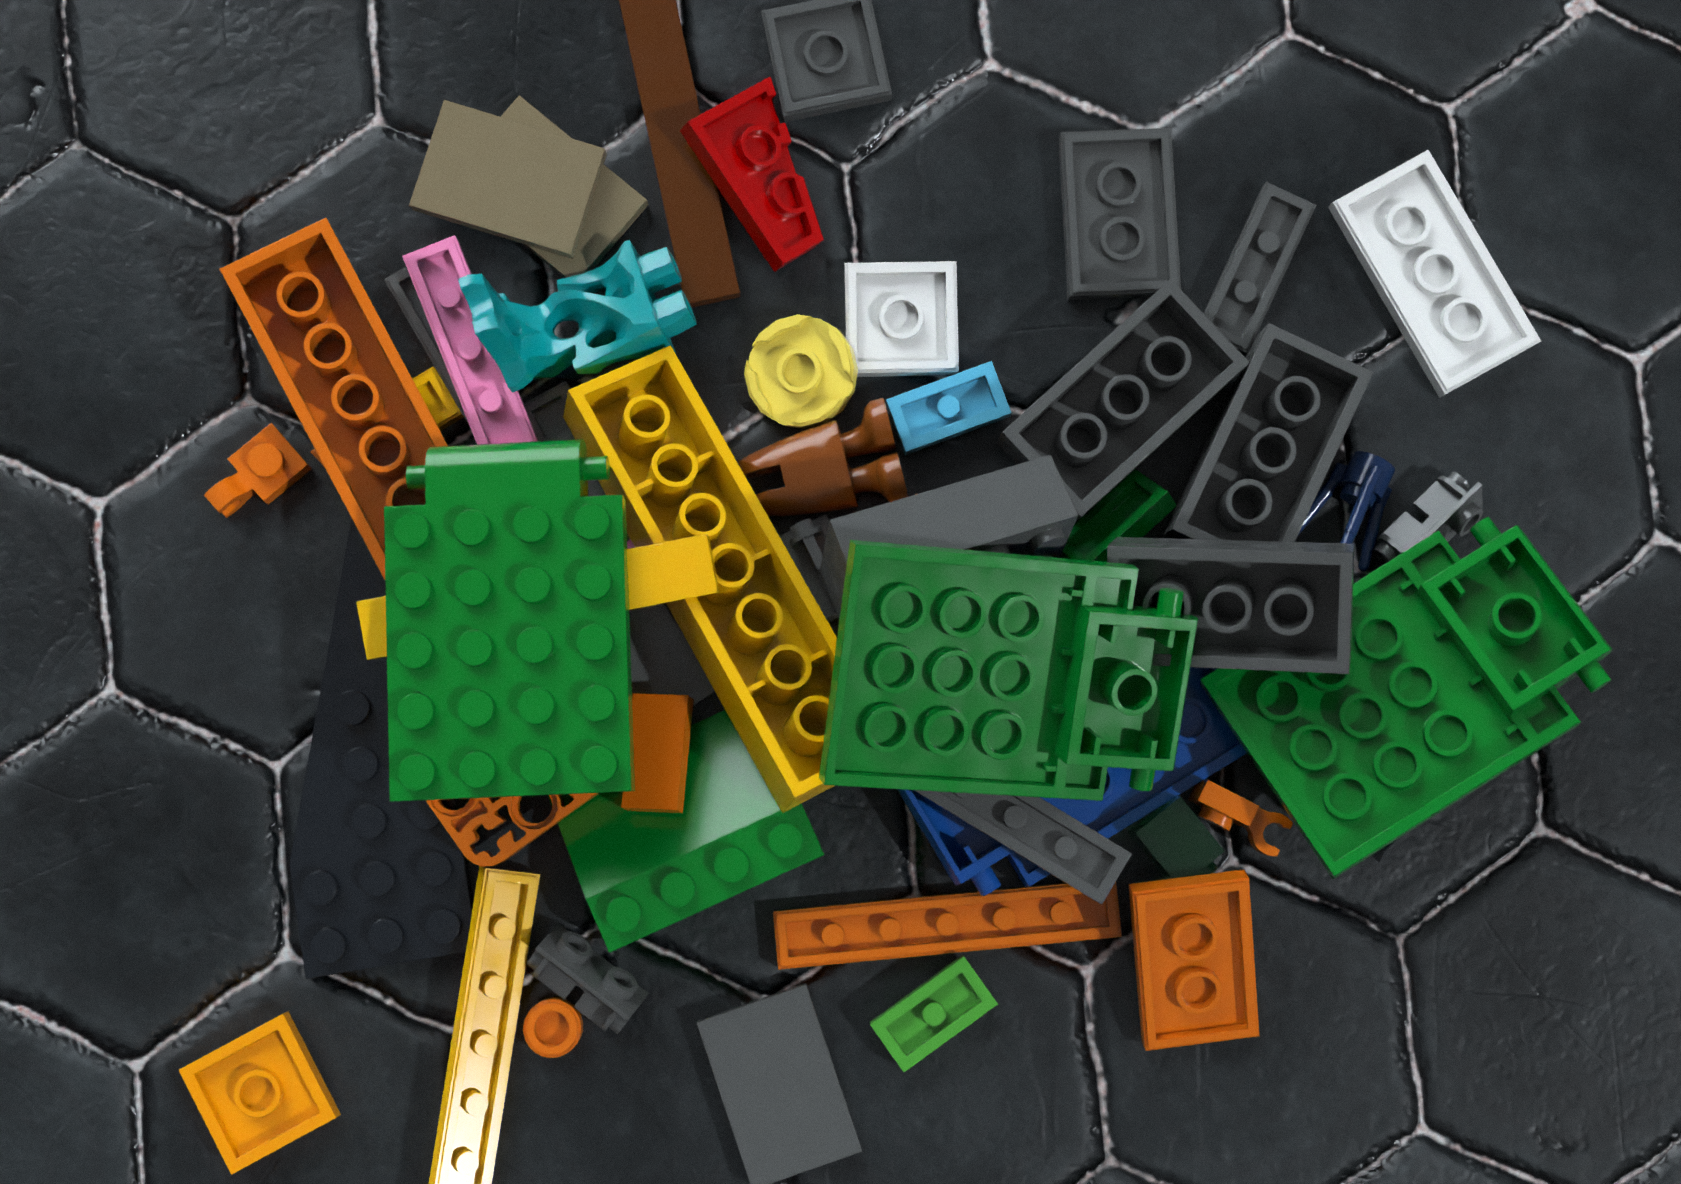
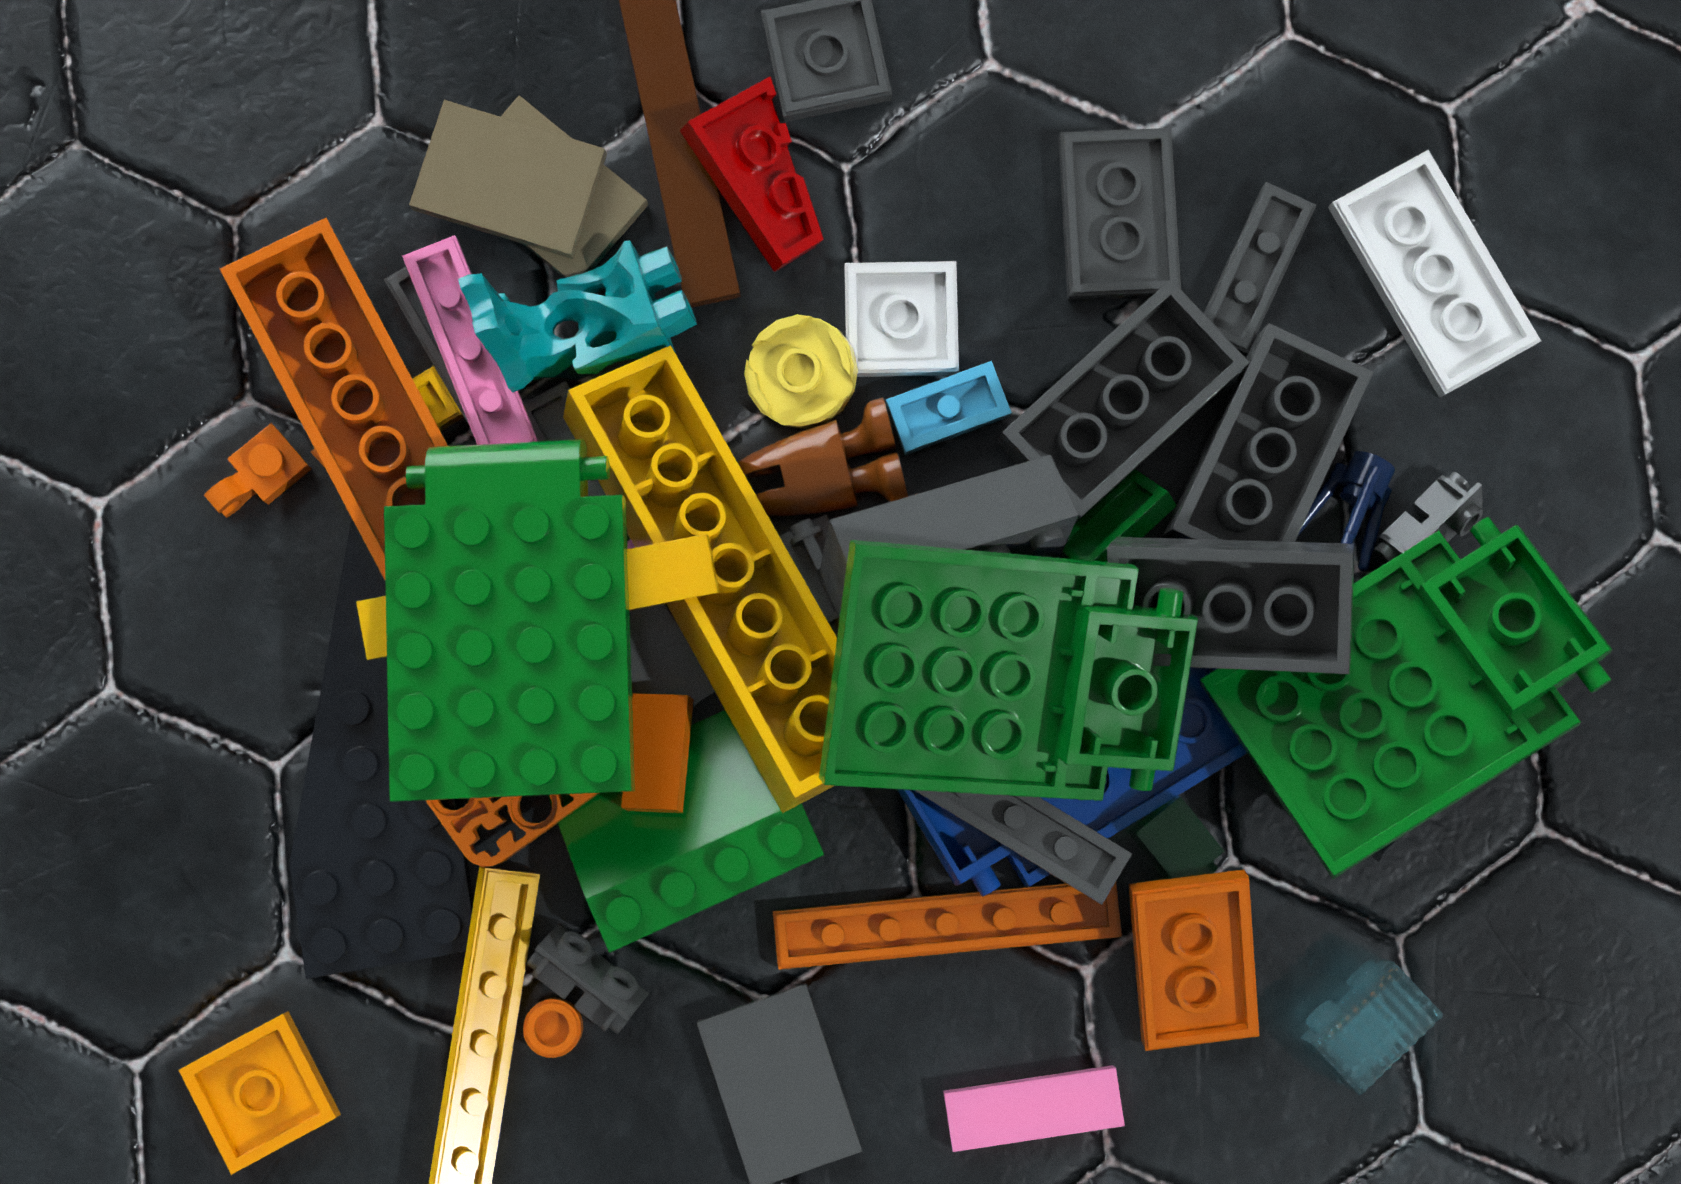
bright green plate [869,955,998,1072] -> none
orange plate [1188,780,1293,856] -> none
none -> bright pink tile [943,1065,1125,1152]
none -> clear light blue brick [1300,959,1443,1095]

